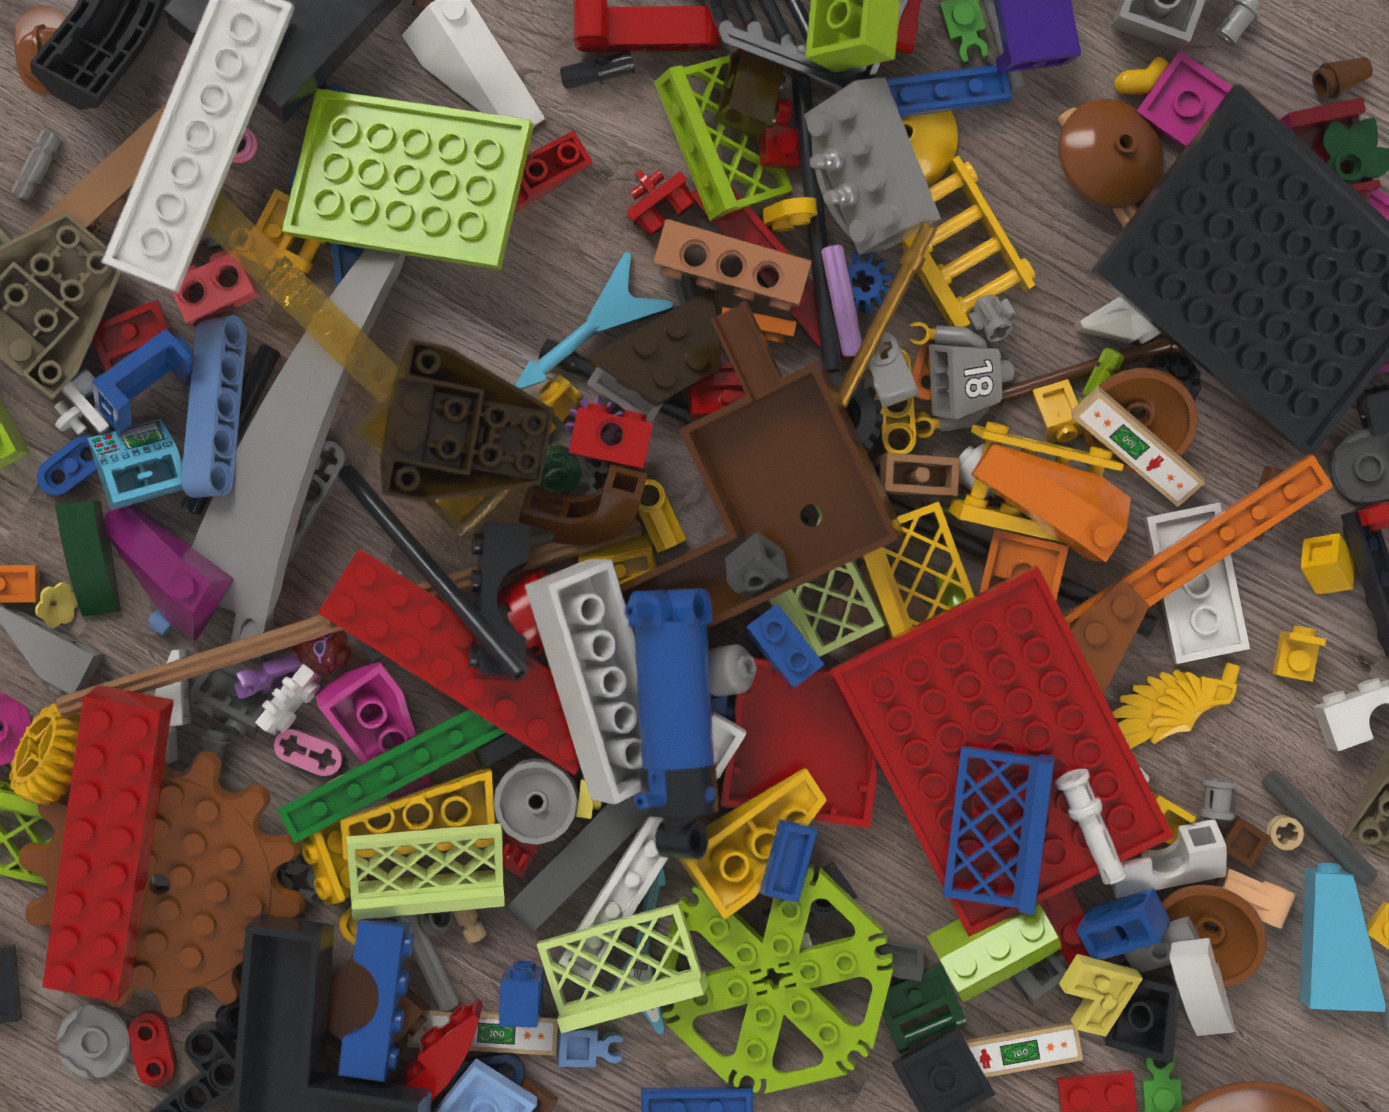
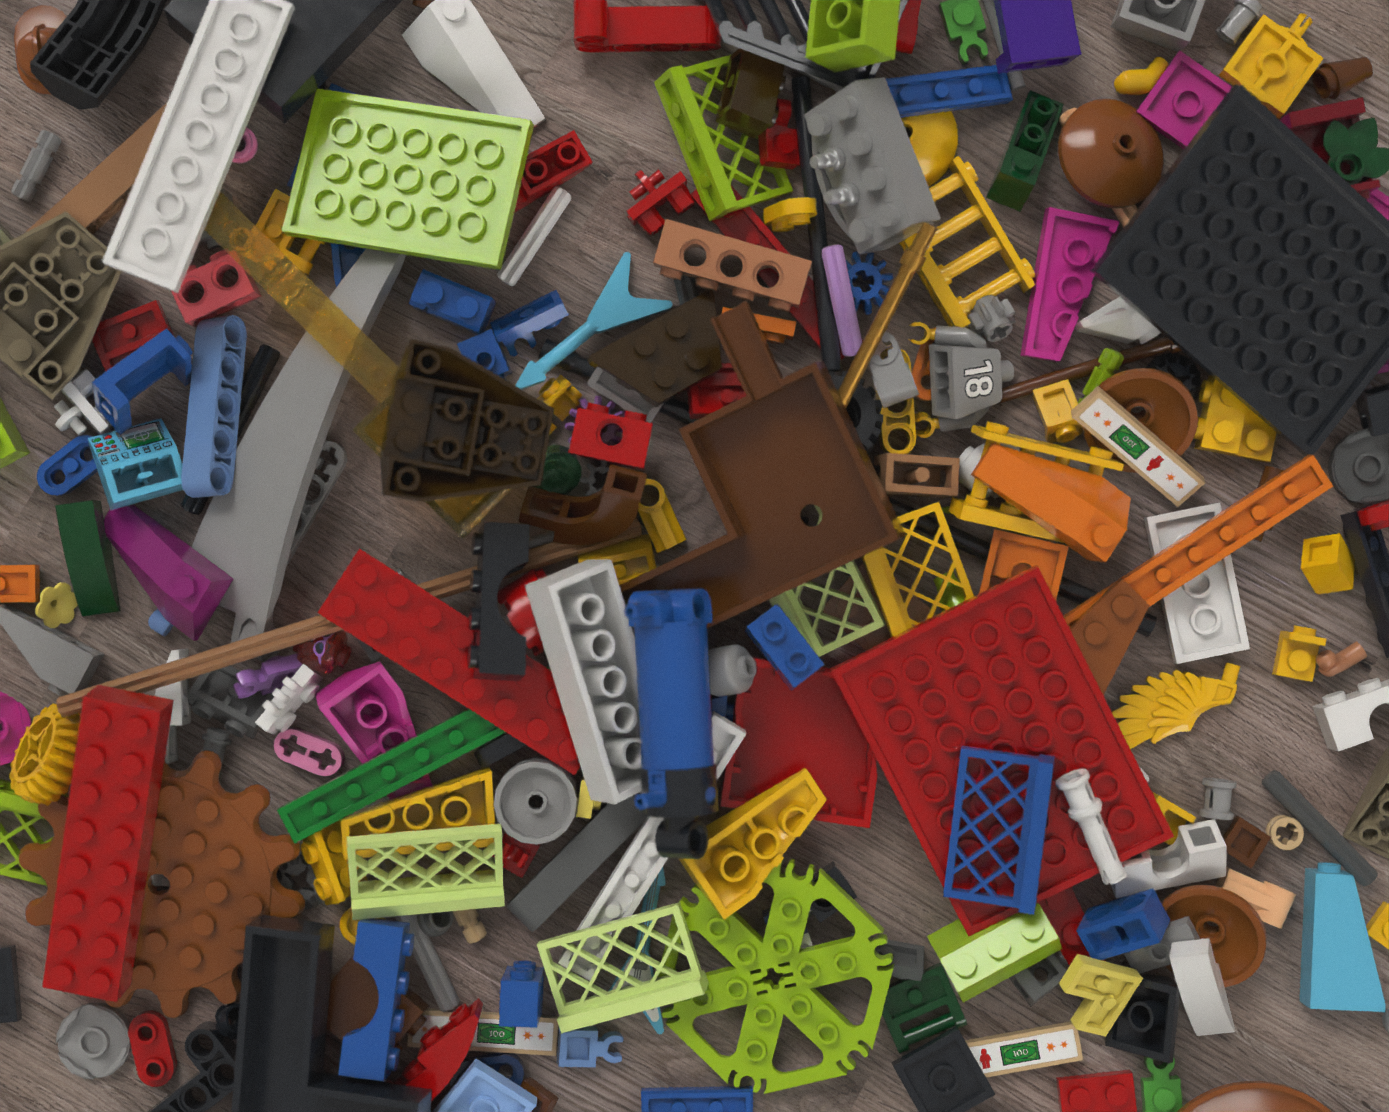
black piece [338,465,528,682] -> none
black axle [560,50,636,89] -> none
dark grey brick [725,532,788,597] -> none
blue tile [759,819,818,903] -> none
none -> blue brick [409,269,496,335]
none -> blue brick [457,329,512,381]
none -> blue plate [490,290,569,357]
none -> white axle [497,186,571,286]
none -> dark green slope [986,90,1064,212]
none -> dark pink wing [1020,207,1120,362]
none -> yellow plate [1193,375,1276,463]
none -> yellow plate [1218,13,1324,119]
none -> nougat arm [1315,641,1367,677]

